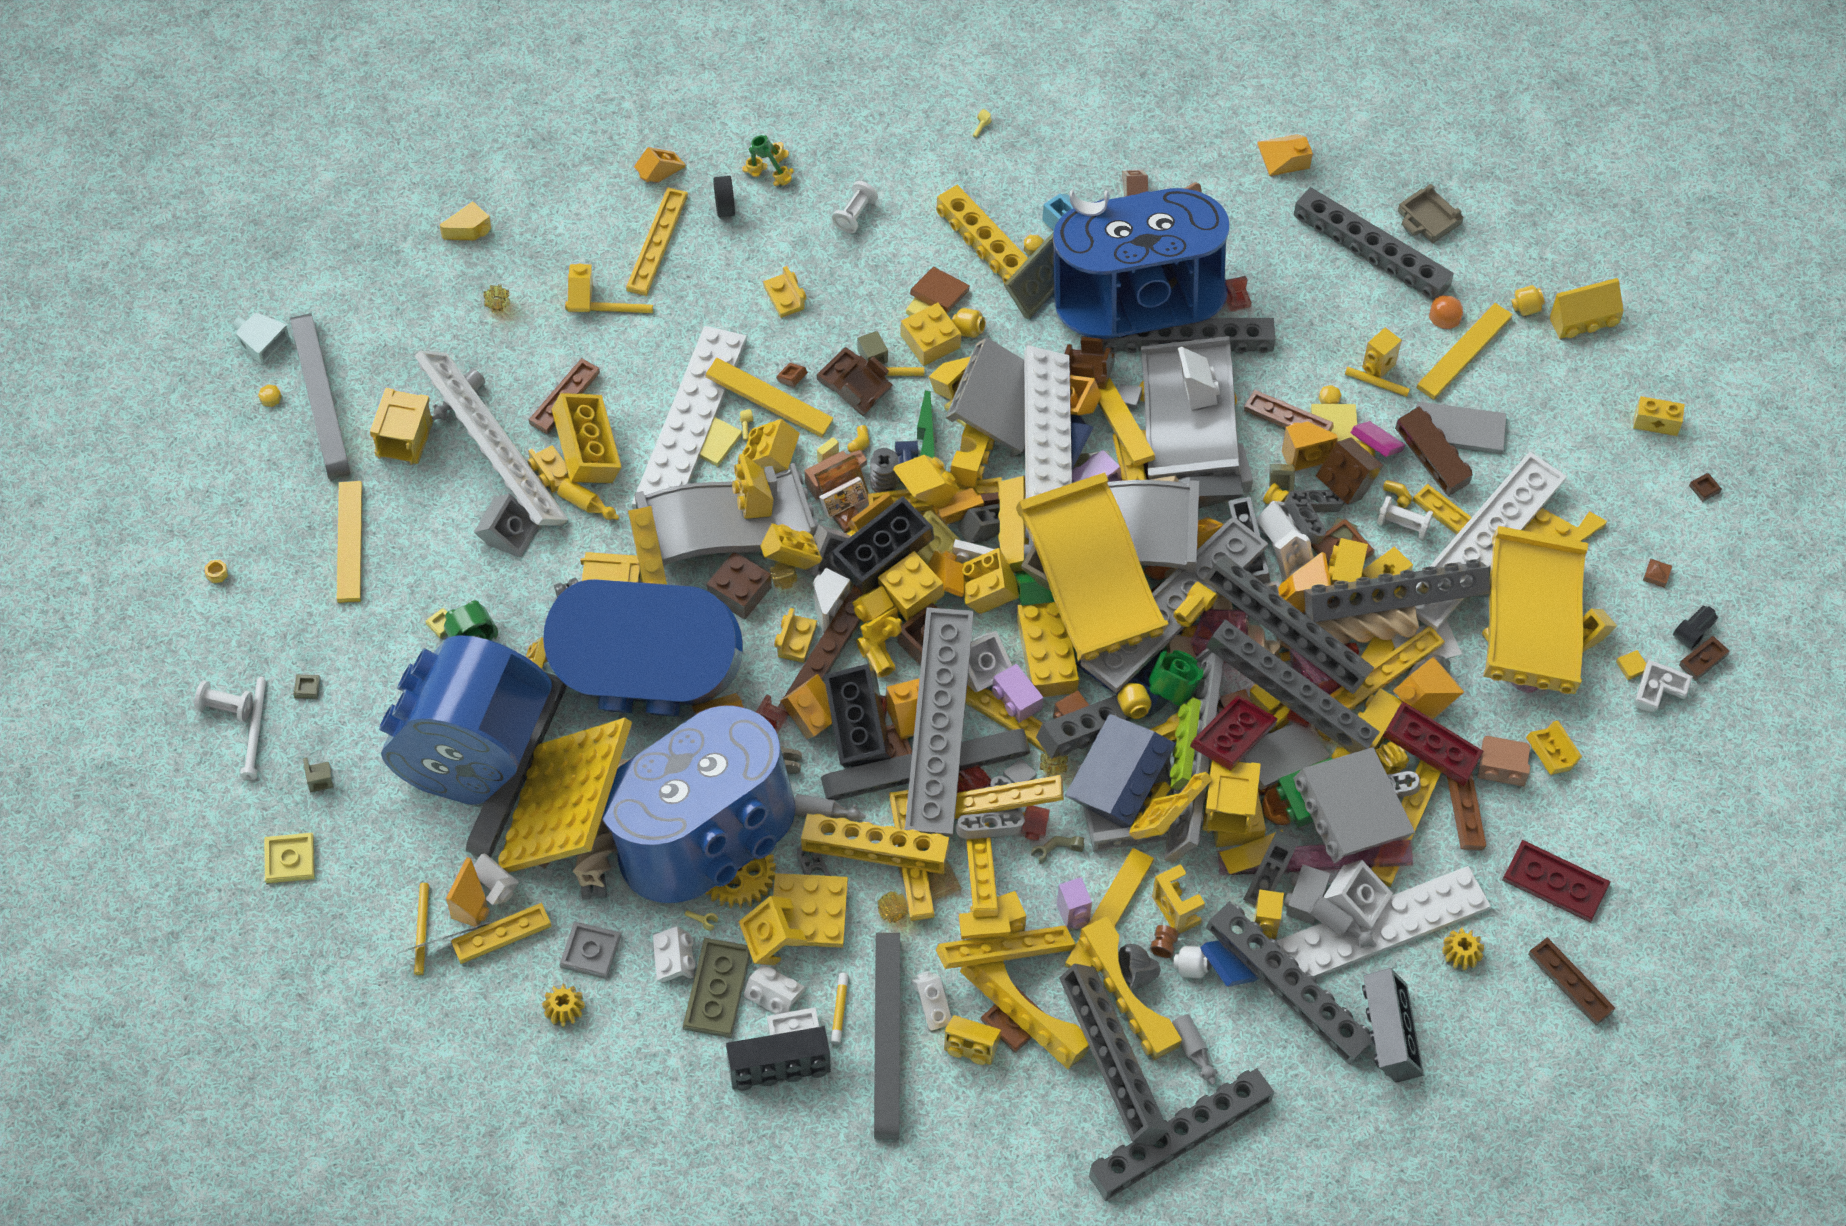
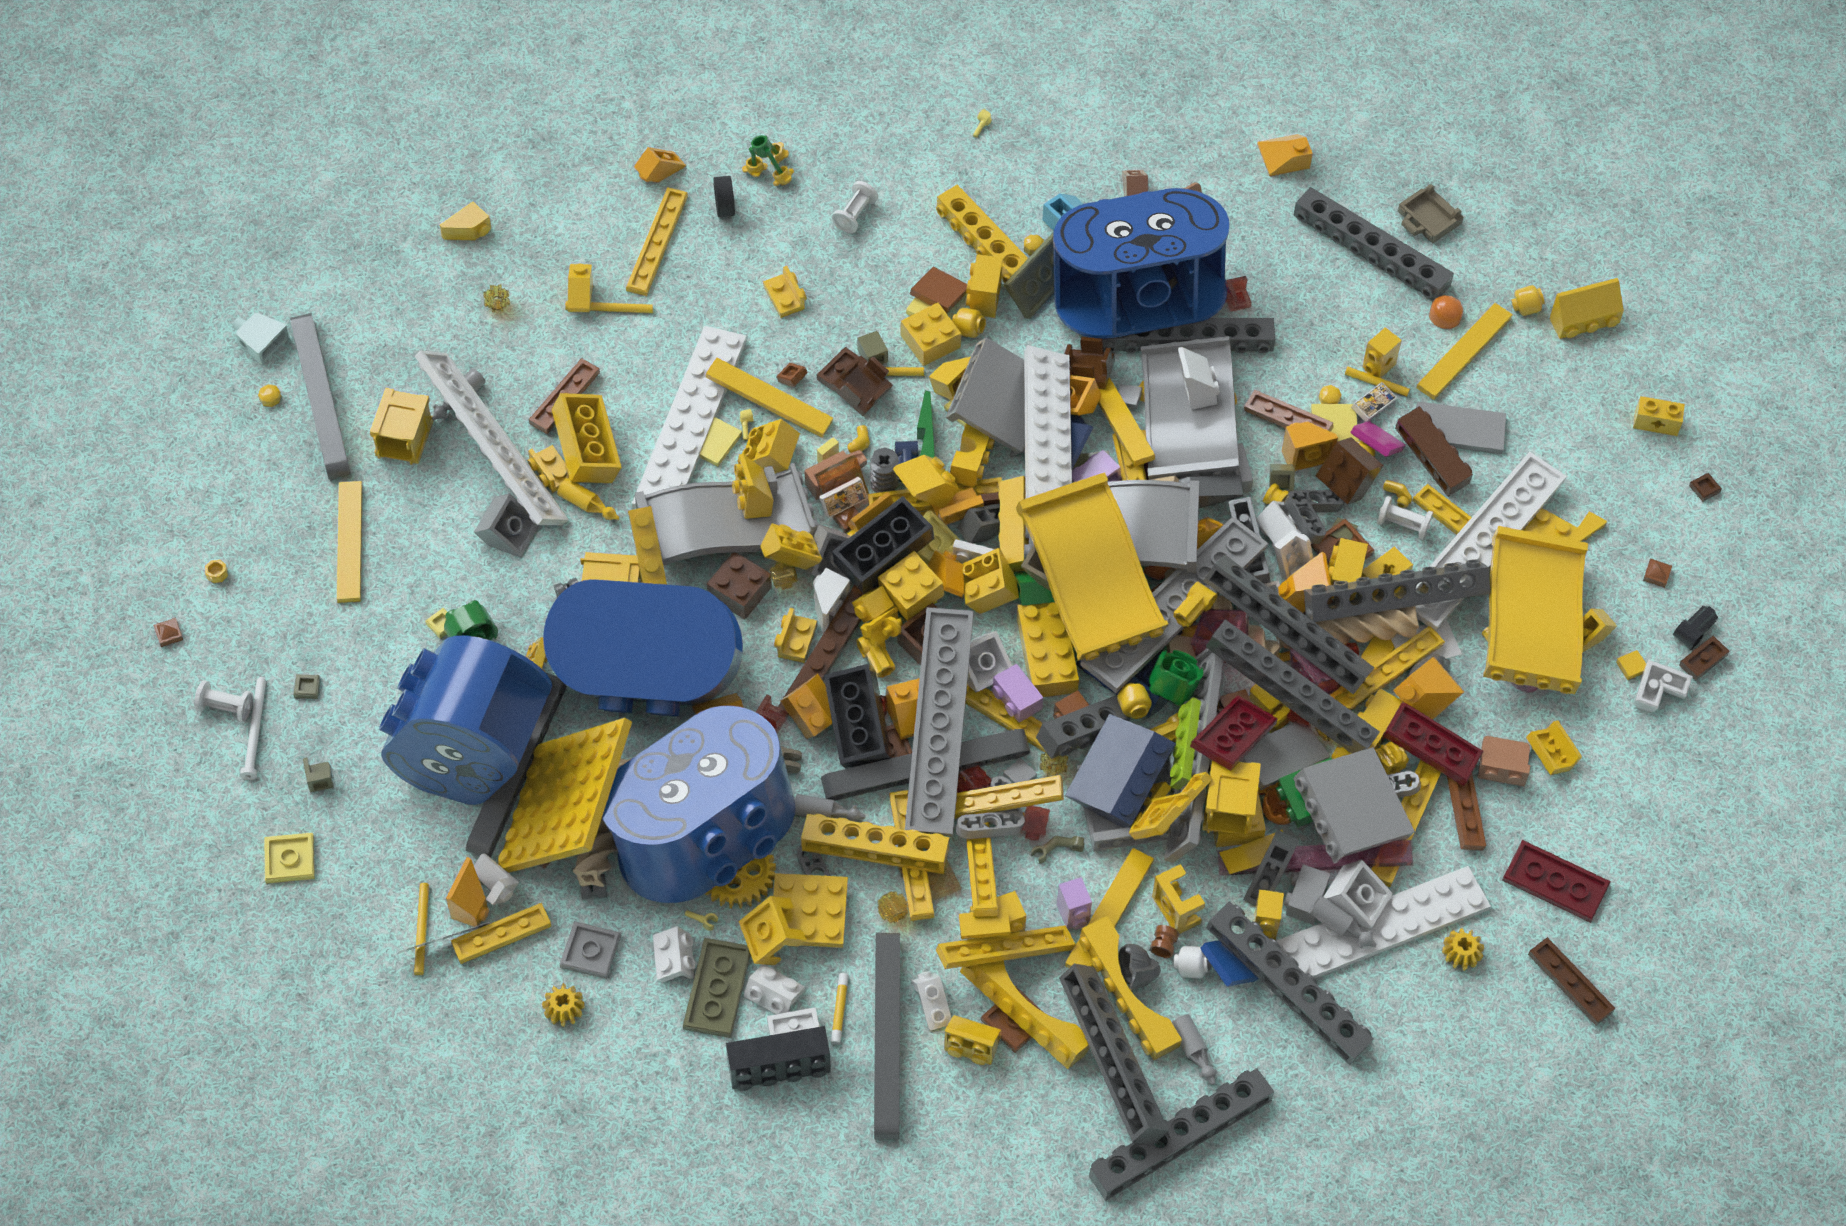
white helmet [1070,191,1110,216] -> none
brick [1362,968,1424,1083] -> none
none -> dark orange tile [153,617,183,647]
none -> yellow brick [966,254,1003,318]
none -> tile [1351,382,1397,422]

